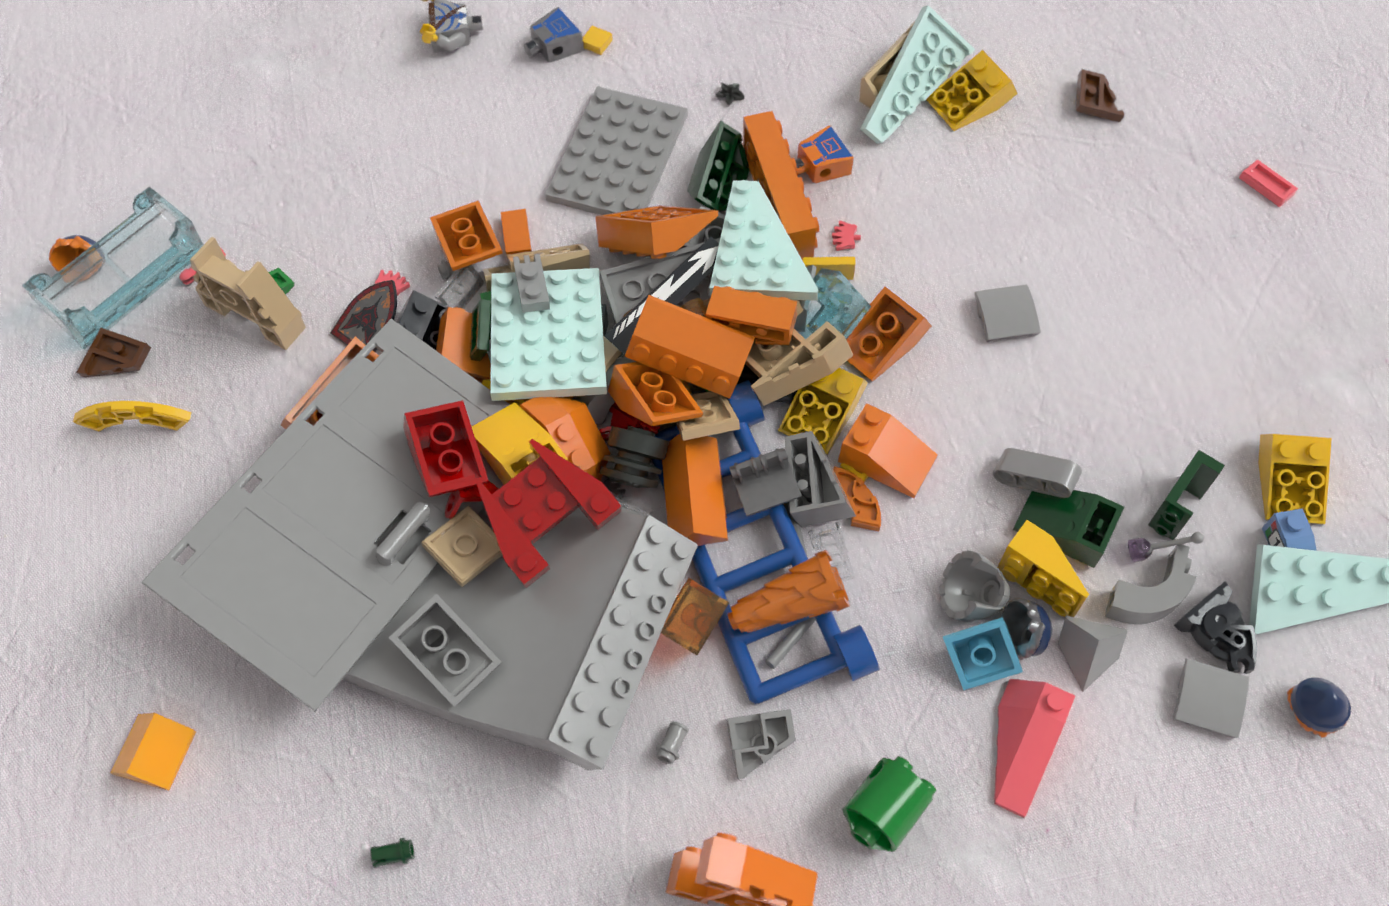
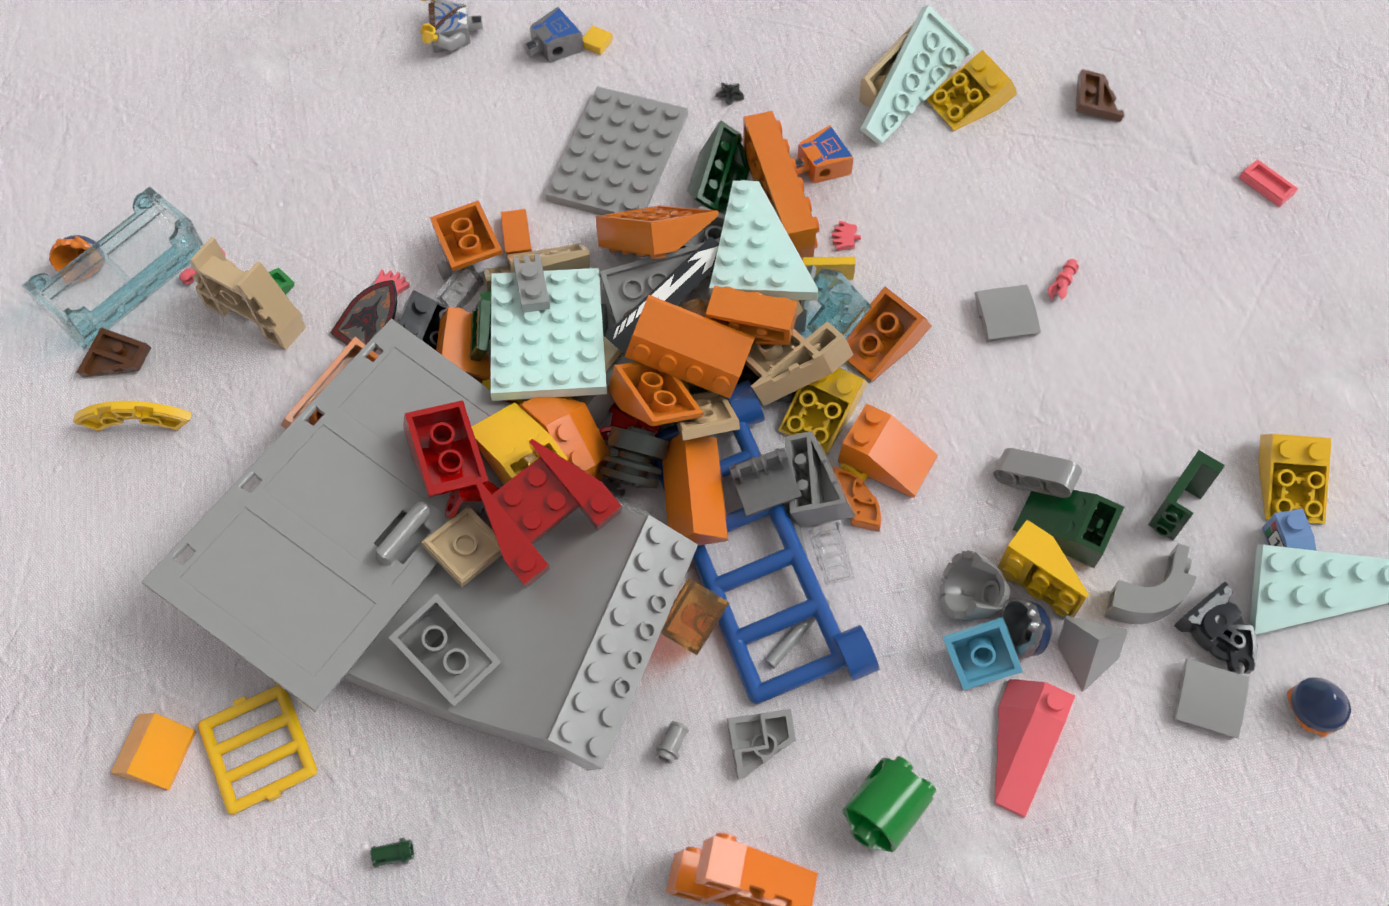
orange cone [728,550,850,633] -> none
hinge [1128,532,1204,562] -> none
none -> yellow bar [198,685,318,815]
none -> coral piece [1048,259,1079,300]

